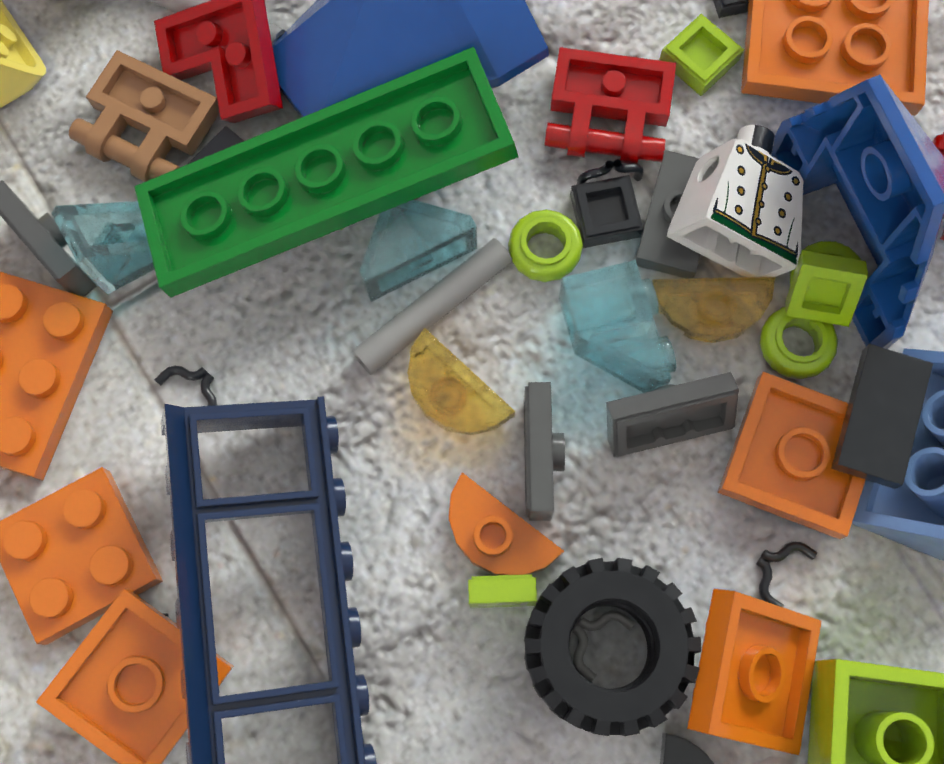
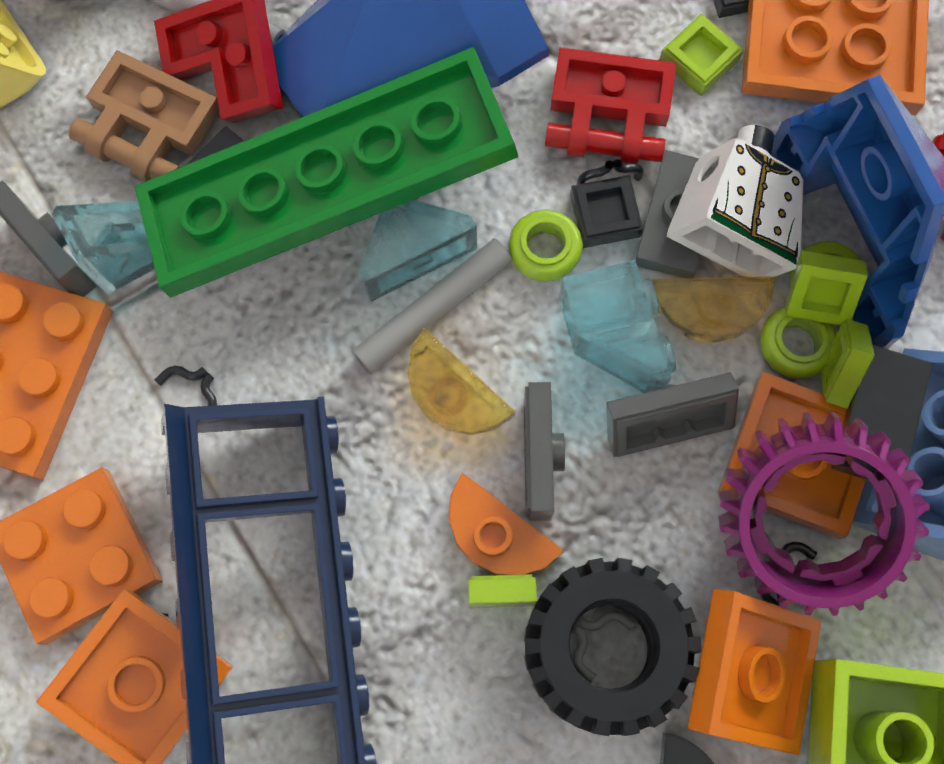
none -> magenta gear [718,412,930,616]
none -> lime tile [820,319,875,409]

